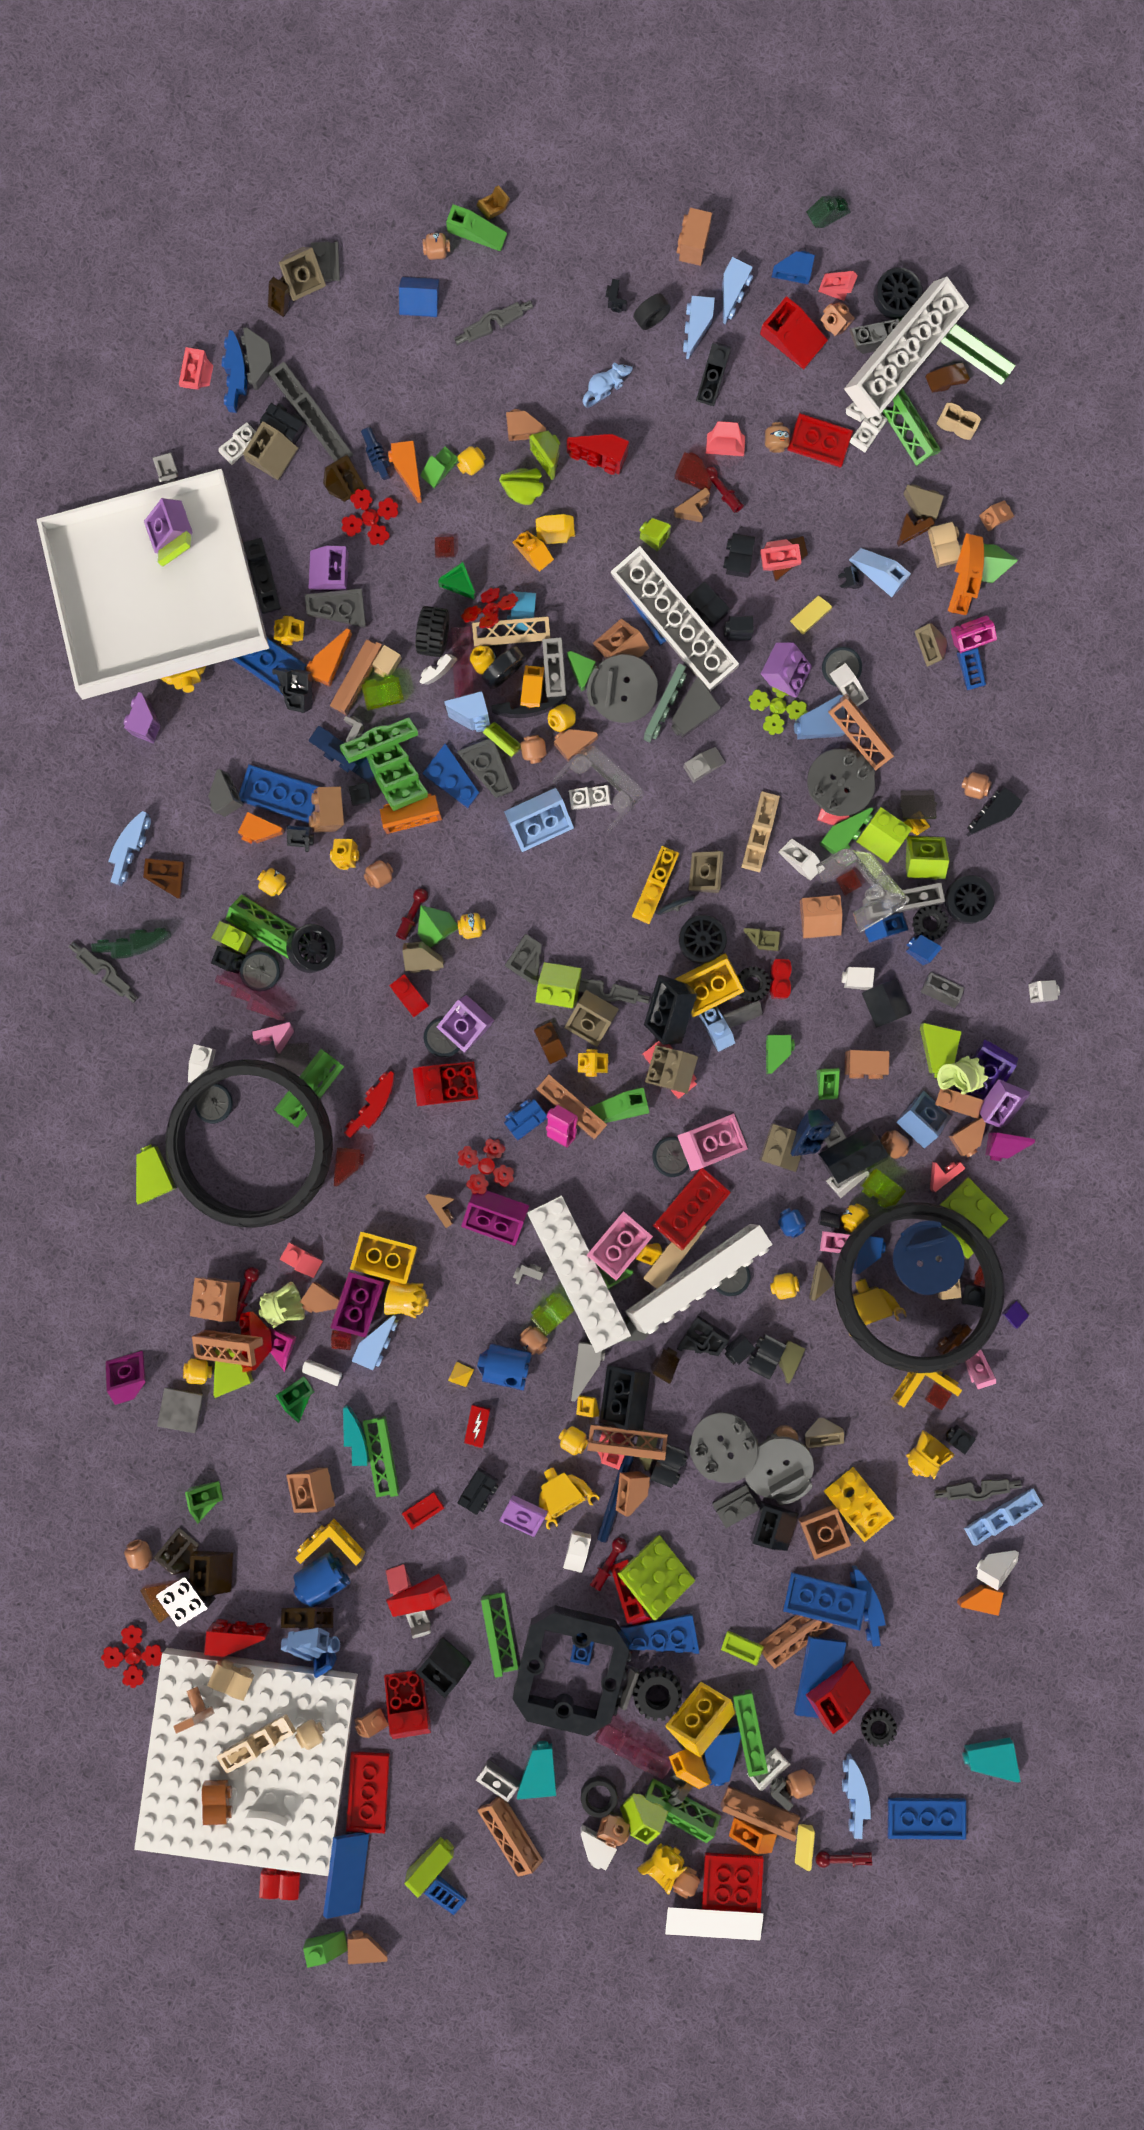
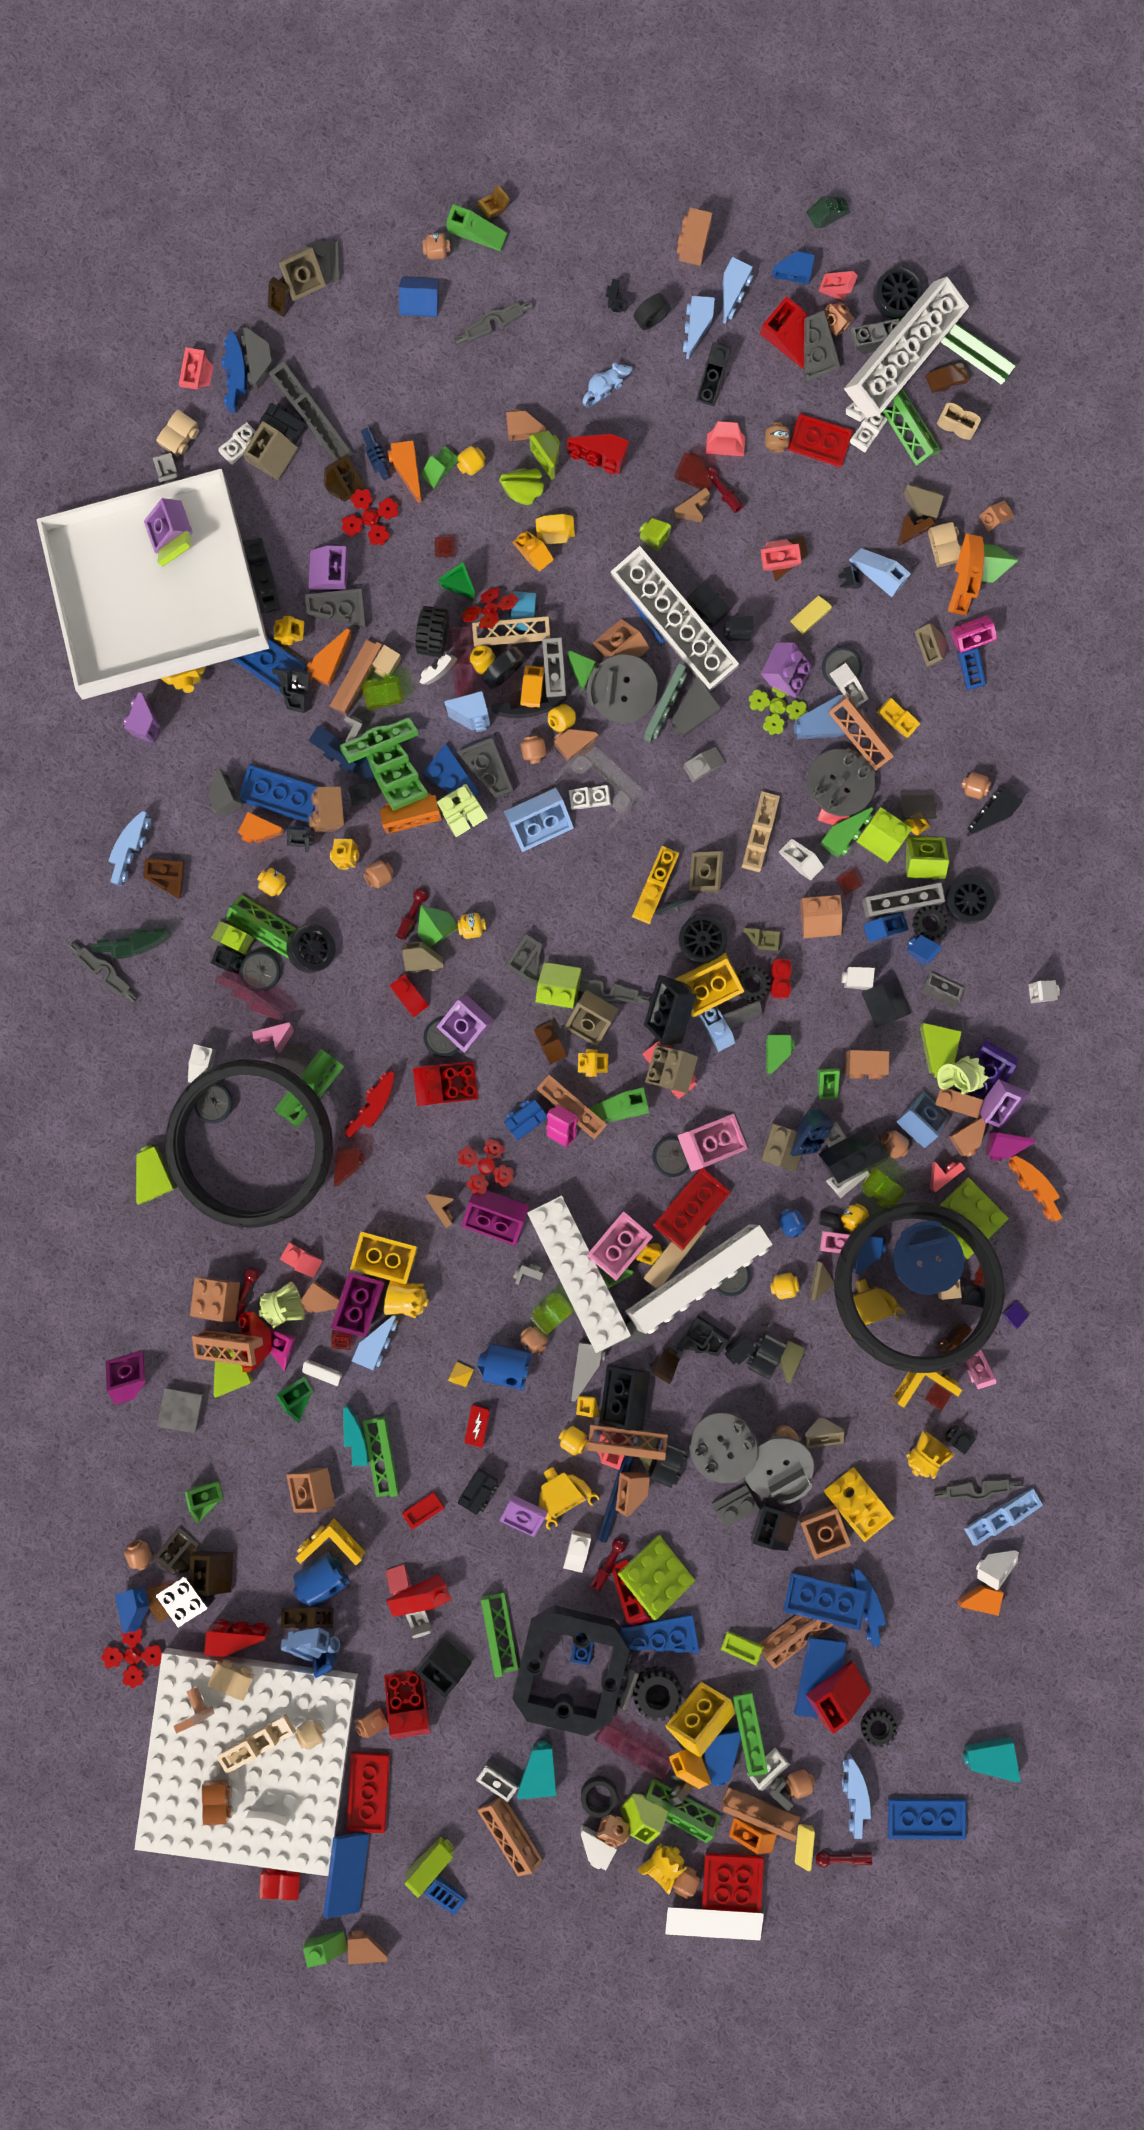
yellow head [183,1359,212,1384] -> none
lime tile [483,722,521,757] -> none
black brick [723,533,755,578] -> none
clear windscreen [816,849,906,932] -> none
none -> blue slope [115,1587,149,1634]
none -> tan brick [156,410,199,458]
none -> yellowish green hips [437,784,488,837]
none -> dark grey wing [804,310,841,382]
none -> yellow slope [876,698,920,738]
none -> orange slope [1008,1155,1062,1222]

